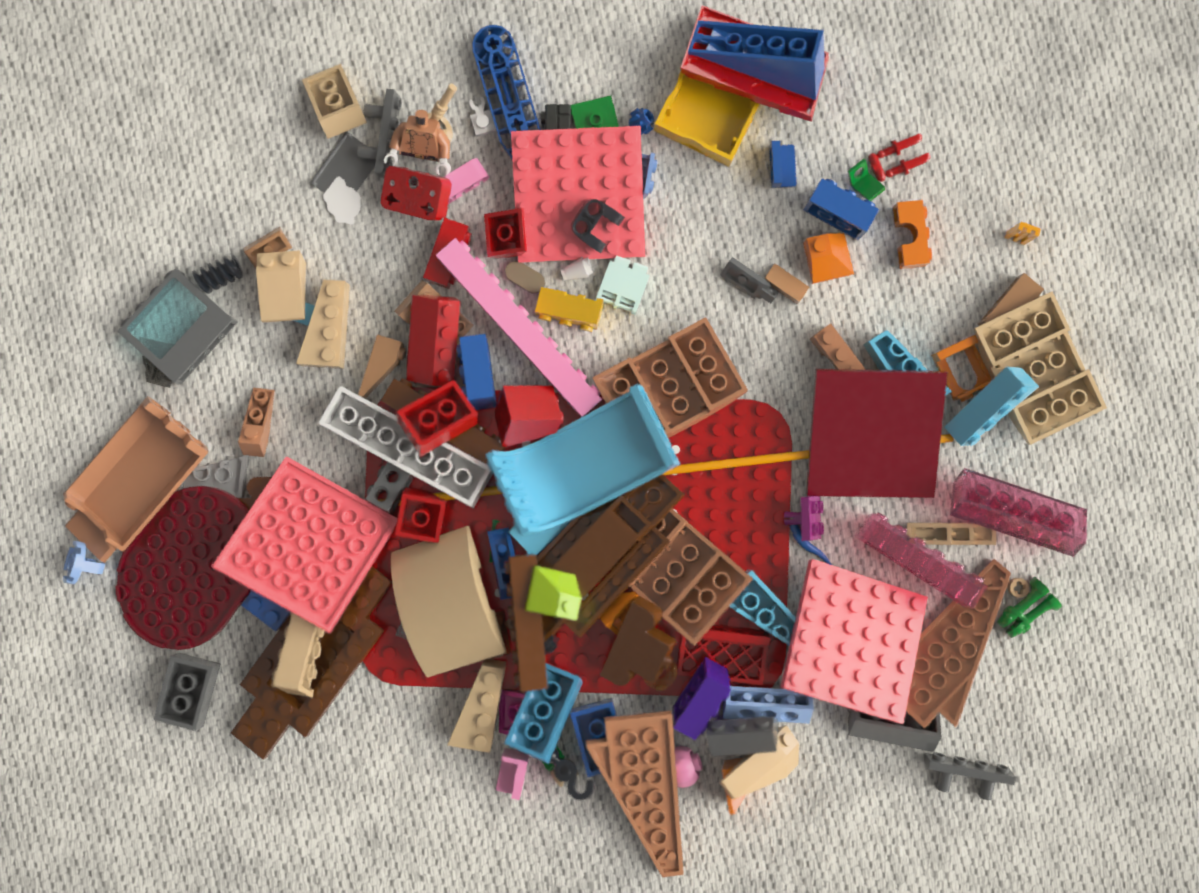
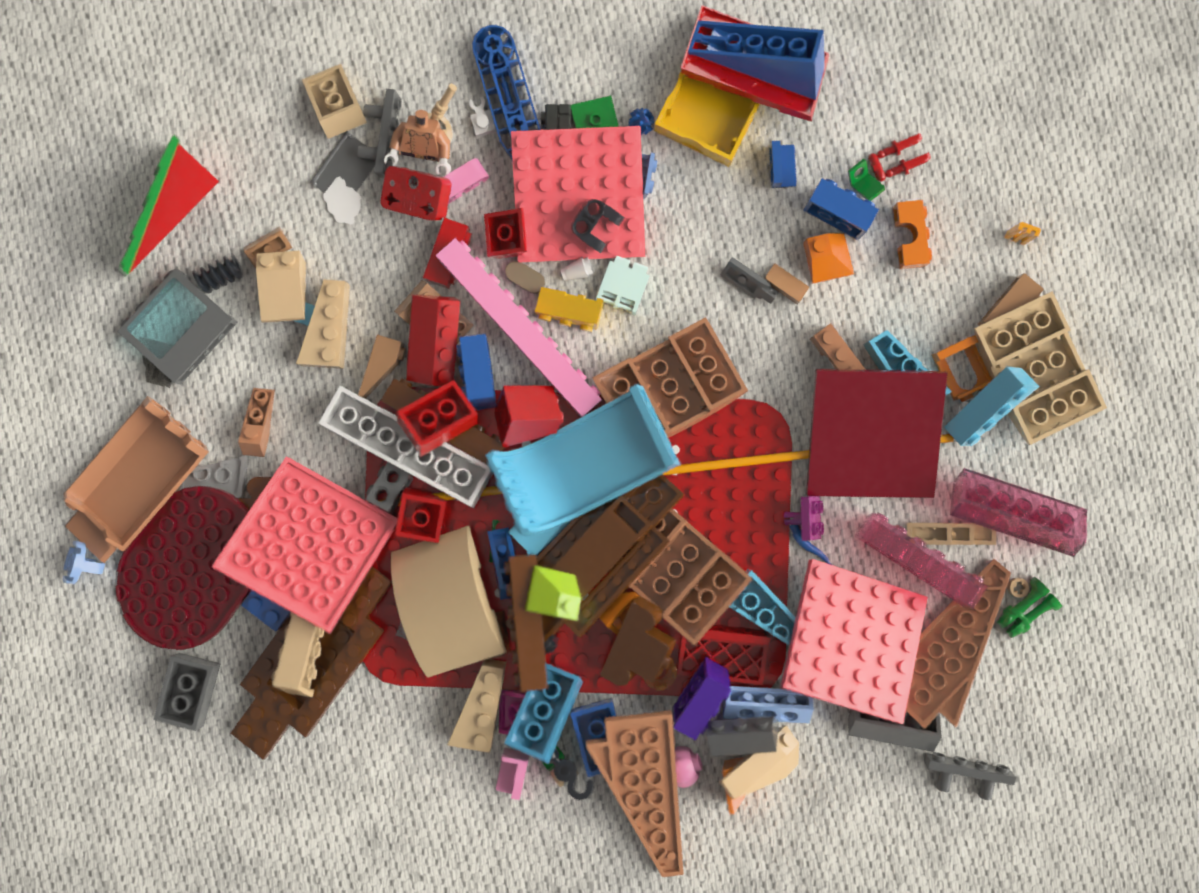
none -> piece [117,134,219,277]

